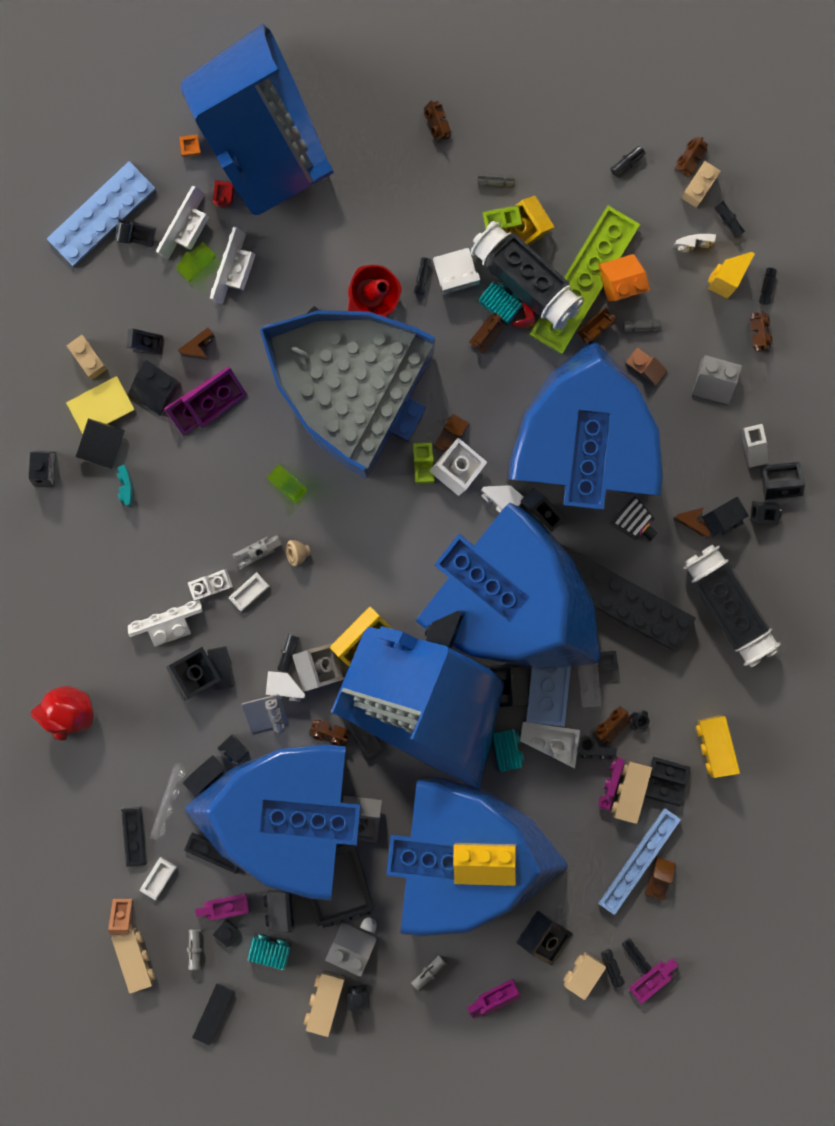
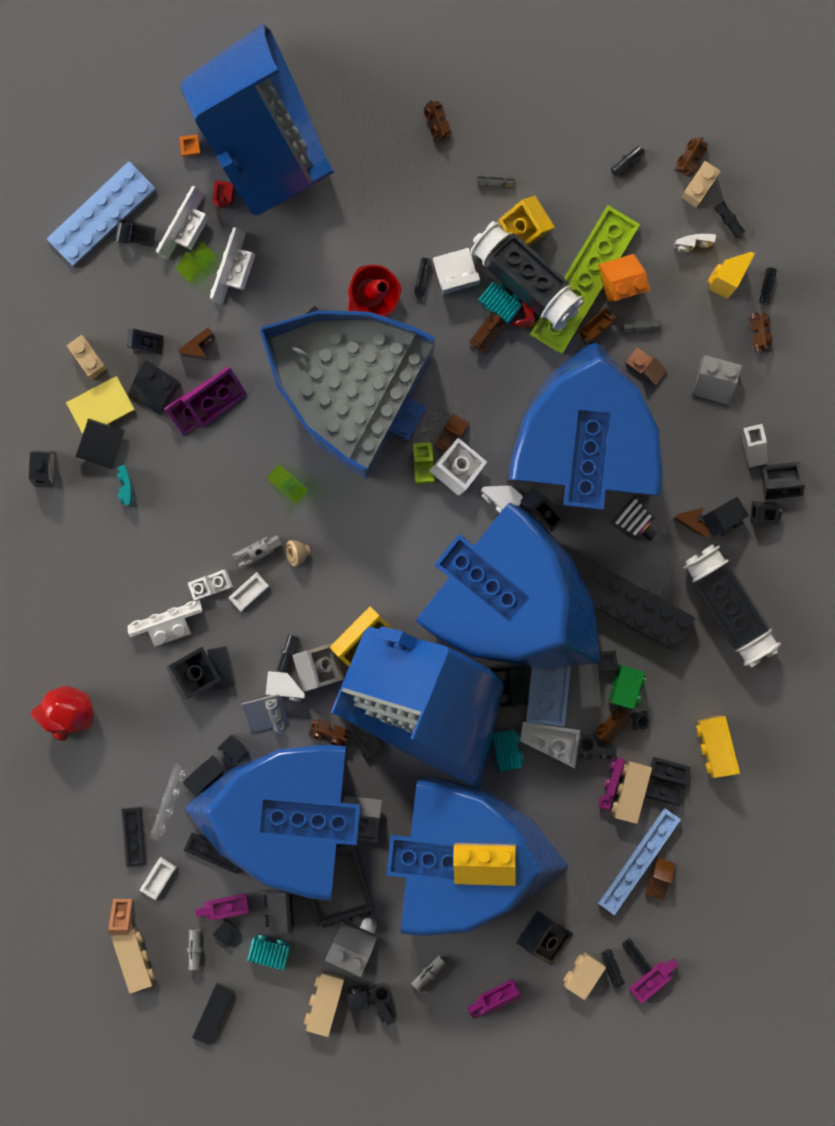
black slope [425,610,465,649] -> none
lime slope [482,205,522,228] -> none
none -> black plate [368,983,395,1025]
none -> green brick [608,665,646,709]

